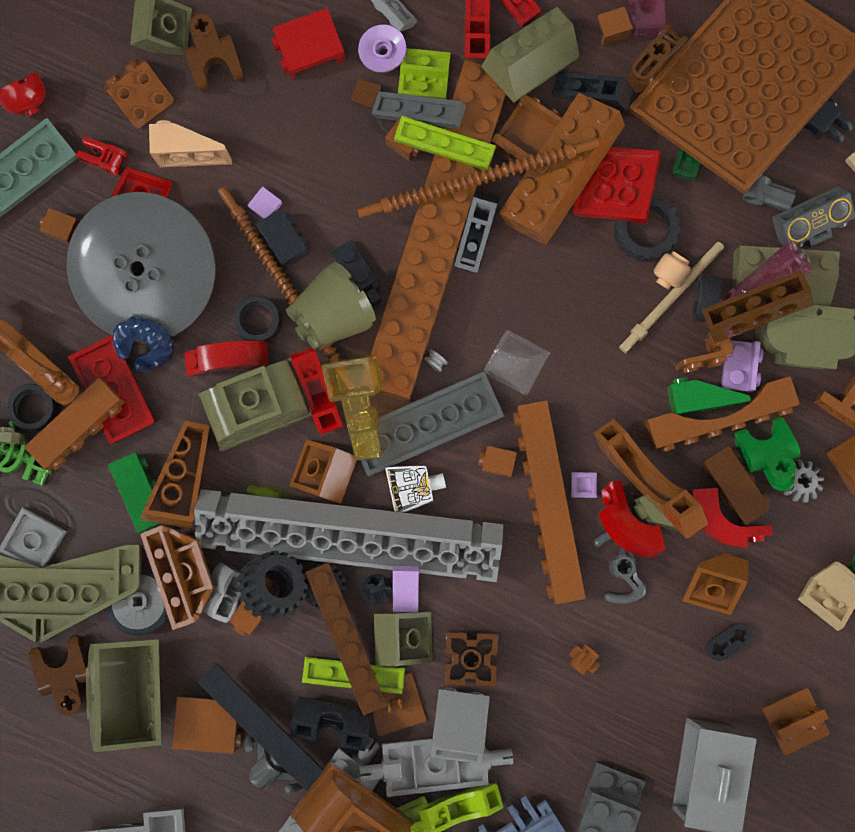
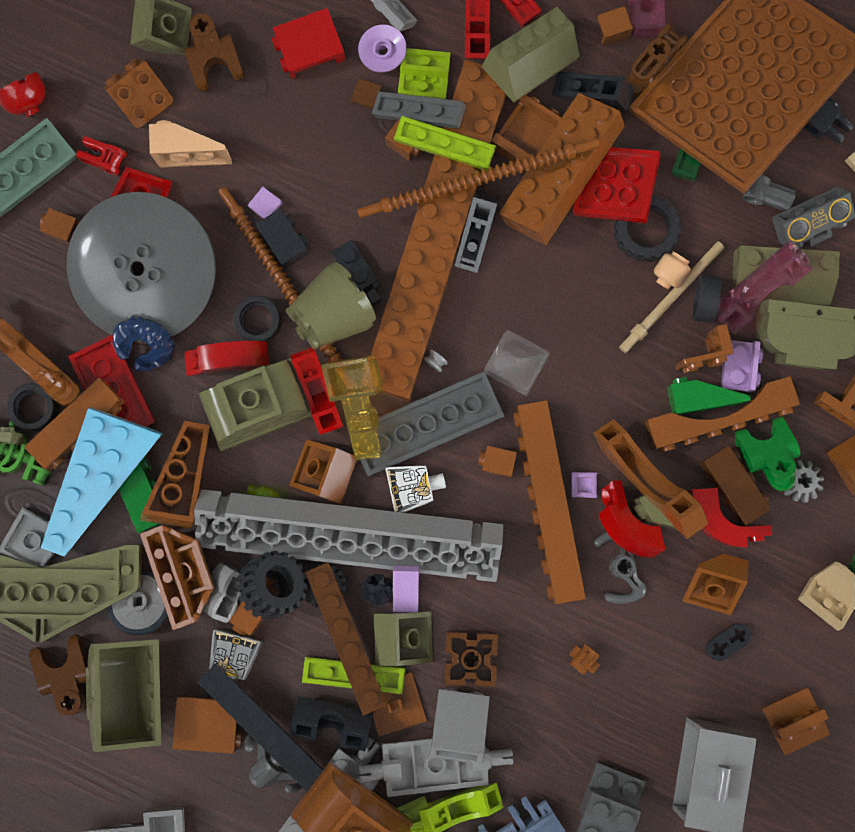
reddish brown brick [701,270,814,343] -> none
none -> medium azure wing [41,407,163,556]
none -> torso [209,628,263,680]

